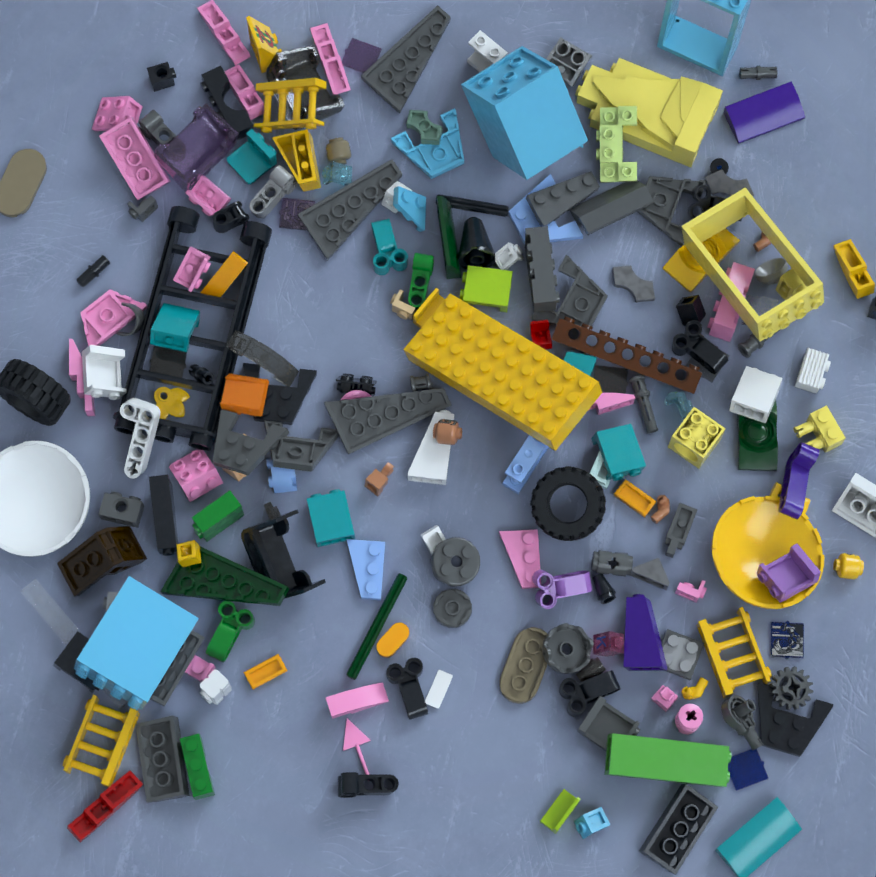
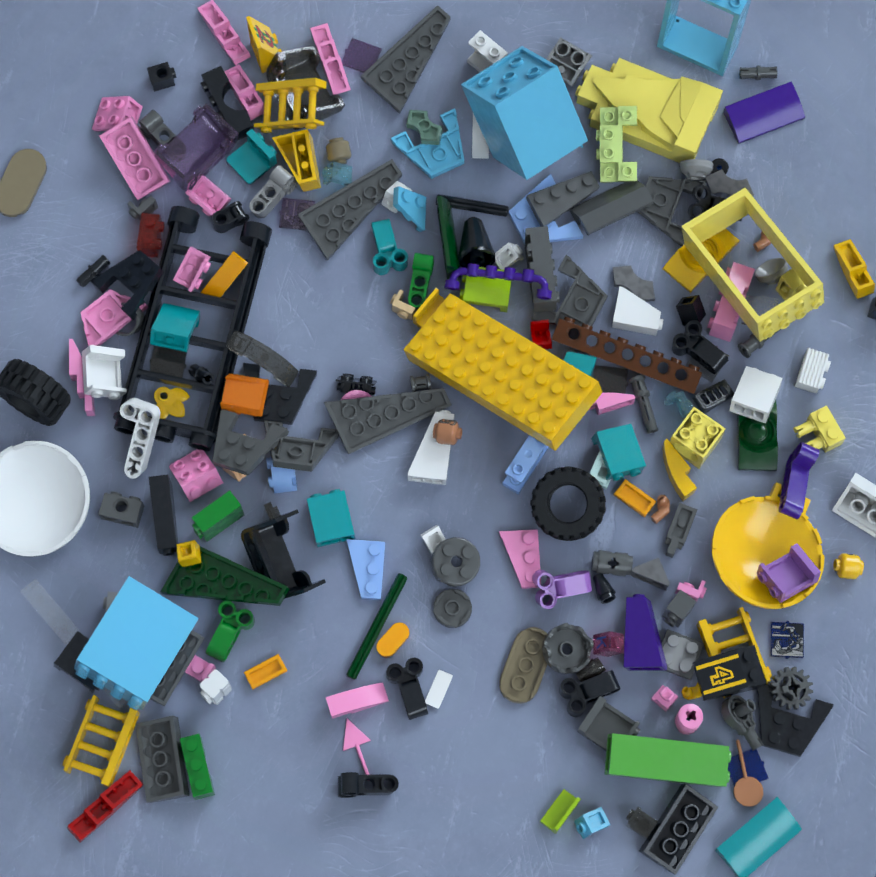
dark brown bracket [57,526,147,596] -> none
nougat piece [364,462,394,496] -> none
none -> black wing [91,250,164,320]
none -> clear red brick [136,213,165,258]
none -> dark purple bar [444,263,552,300]
none -> white sticker [472,113,489,159]
none -> white slope [612,286,663,336]
none -> clear smoke bracket [626,806,658,839]
none -> yellow slope [662,439,697,501]
none -> dark grey brick [663,590,696,628]
none -> light grey piece [679,159,713,180]
none -> black slope [693,379,734,414]
none -> black slope [693,645,766,701]
none -> nougat piece [734,739,763,807]

